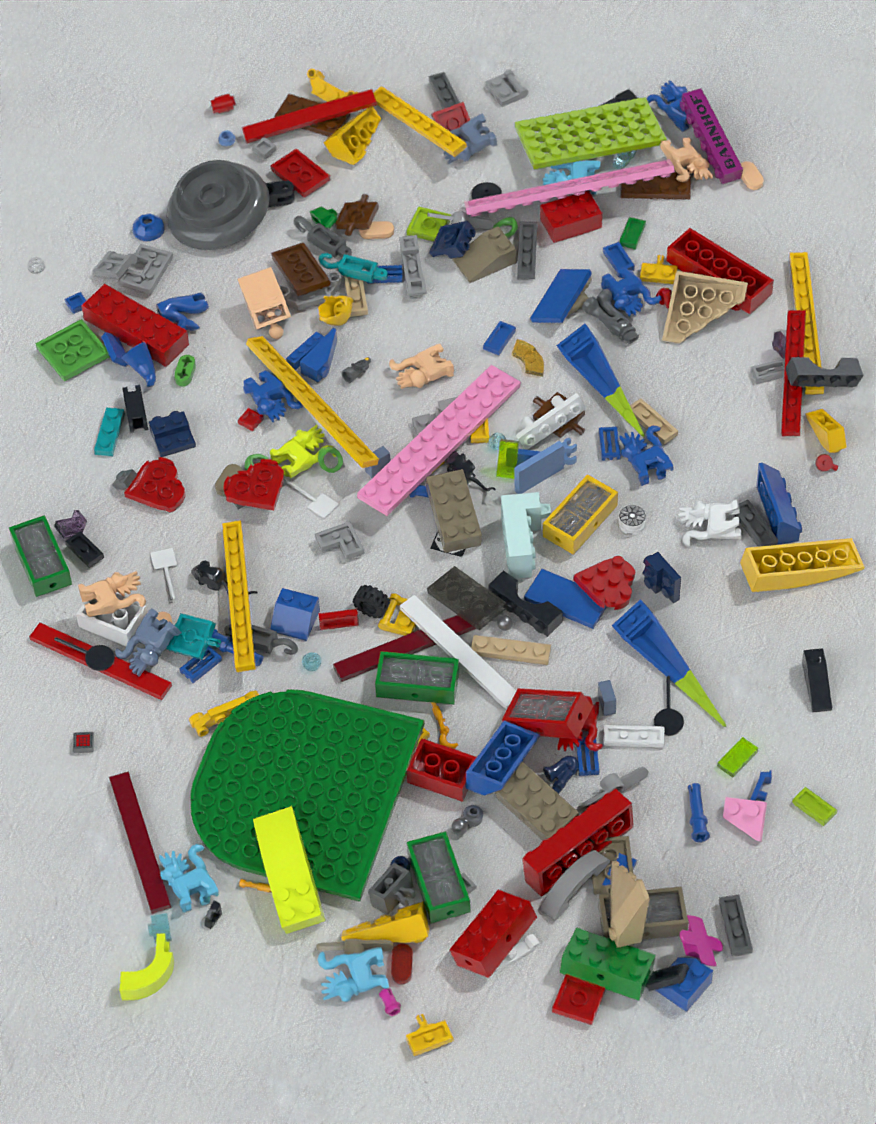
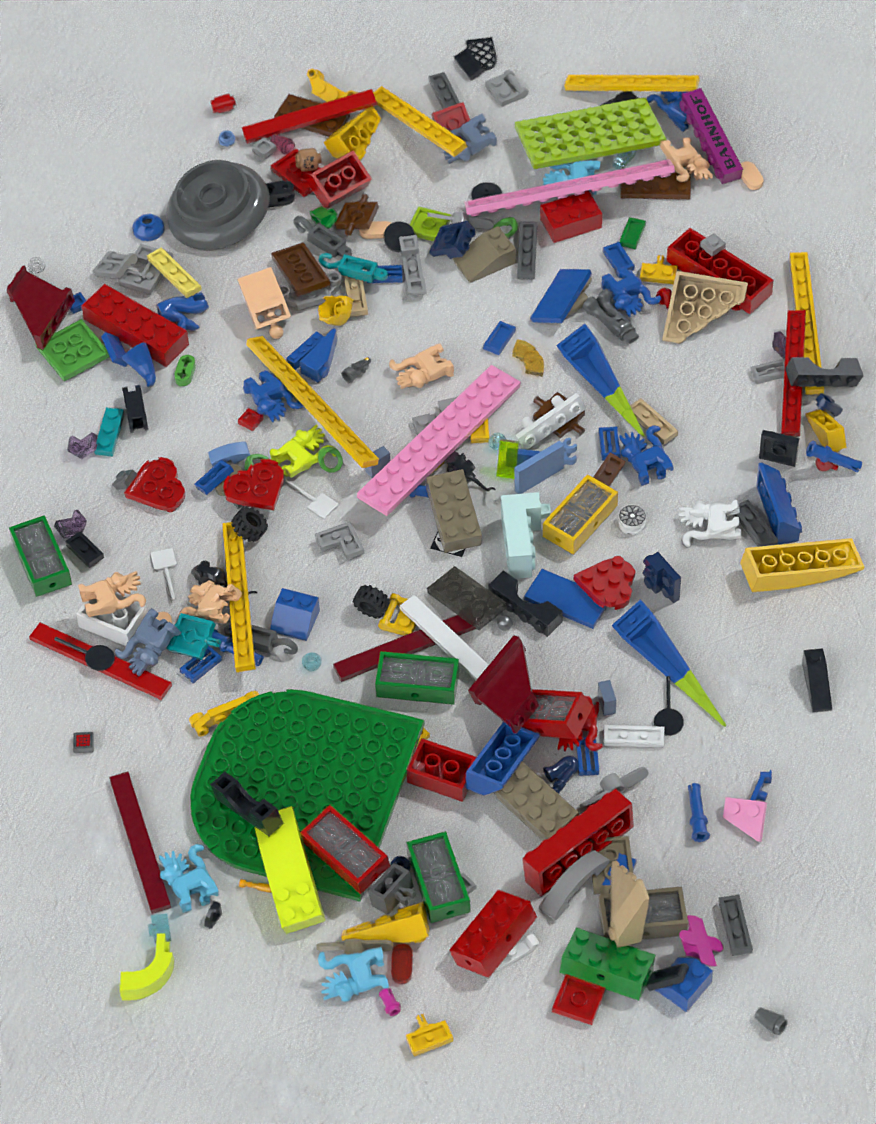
dark blue plate [149,411,196,457] -> none
red tile [318,609,359,630] -> none
light orange piece [431,702,458,749] -> none
flat silver plate [452,805,483,835] -> none
tan plate [471,635,551,665] -> none
clear neon green tile [717,737,758,778] -> none
lime tile [792,787,837,826] -> none
none -> dark red piece [7,265,75,350]
none -> clear purple bracket [67,432,98,459]
none -> light yellow tile [147,247,202,298]
none -> light nougat animal [178,580,242,624]
none -> blue tile [194,460,234,495]
none -> medium blue slope [208,442,250,467]
none -> black arch [210,772,284,836]
none -> black tyre [231,506,268,542]
none -> clear pink cone [271,134,295,154]
none -> medium nougat head [295,148,322,172]
none -> brick [300,805,390,894]
none -> red brick [307,151,372,209]
none -> black piece [384,221,415,252]
none -> black tile [453,48,485,80]
none -> black window [466,37,497,71]
none -> dark red piece [468,635,539,734]
none -> yellow plate [564,74,700,92]
none -> reddish brown plate [593,452,626,487]
none -> light grey plate [700,233,726,256]
none -> dark grey cone [754,1007,788,1035]
none -> black plate [759,430,800,467]
none -> blue pin [806,441,862,473]
none -> dark blue plate [816,393,843,417]

